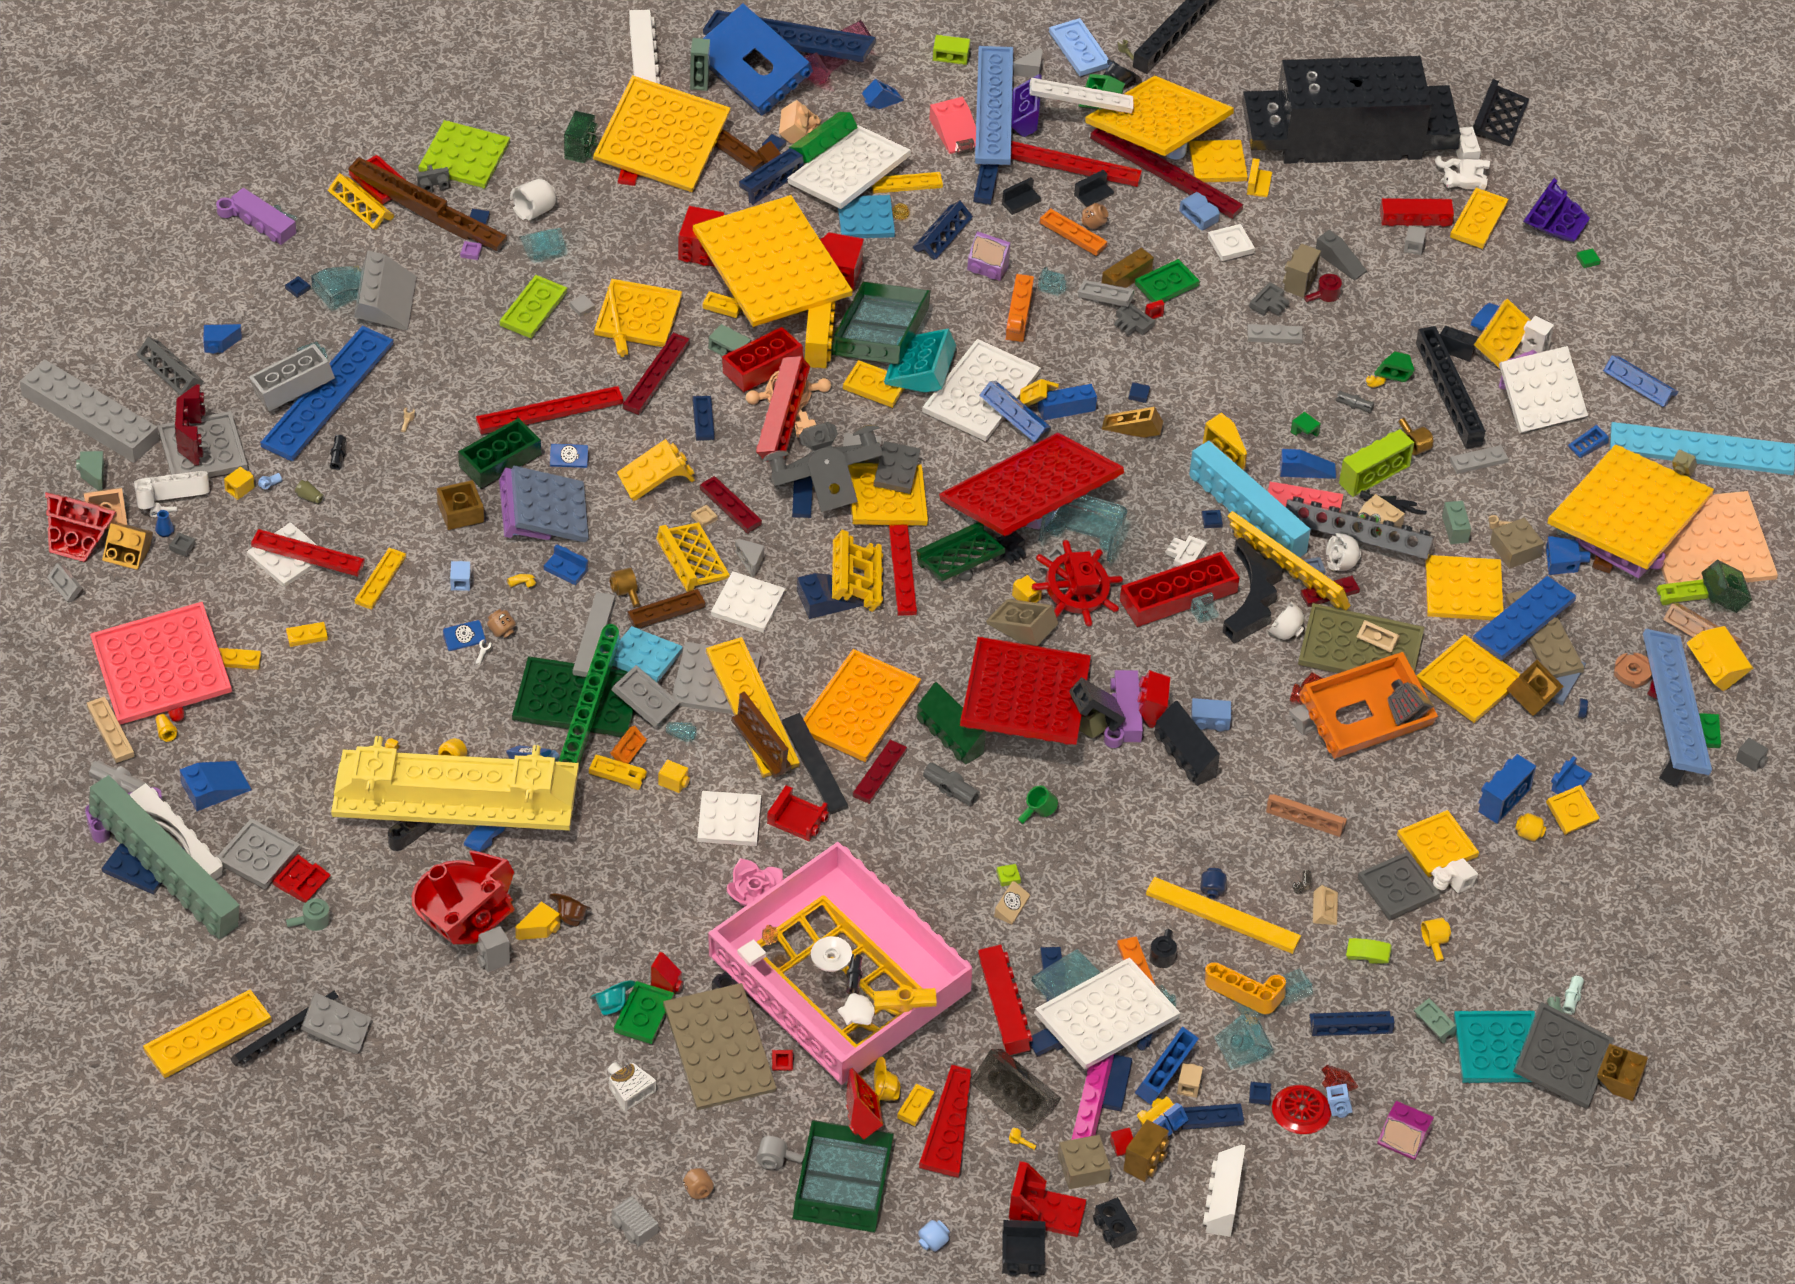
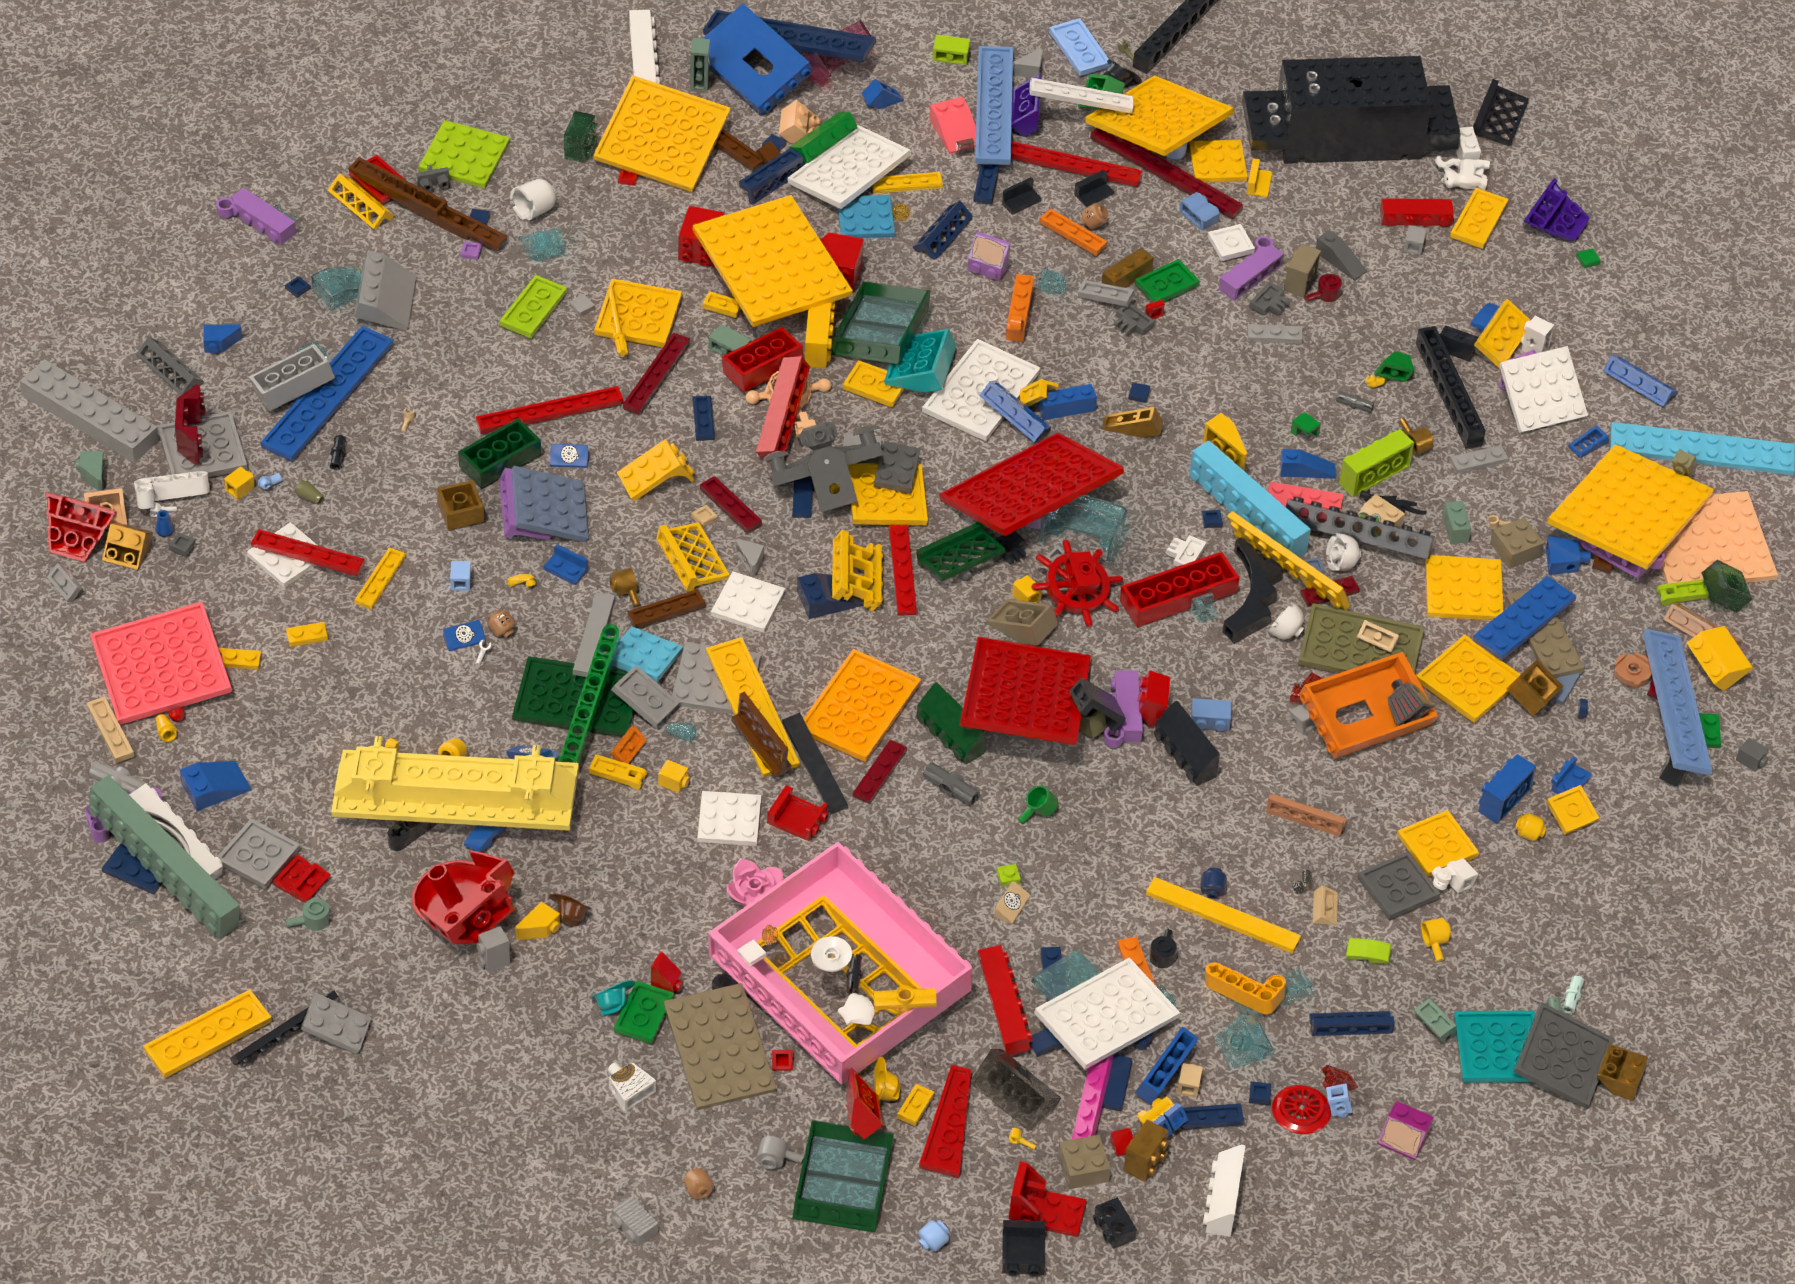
none -> medium lavender hinge [1219,236,1284,301]

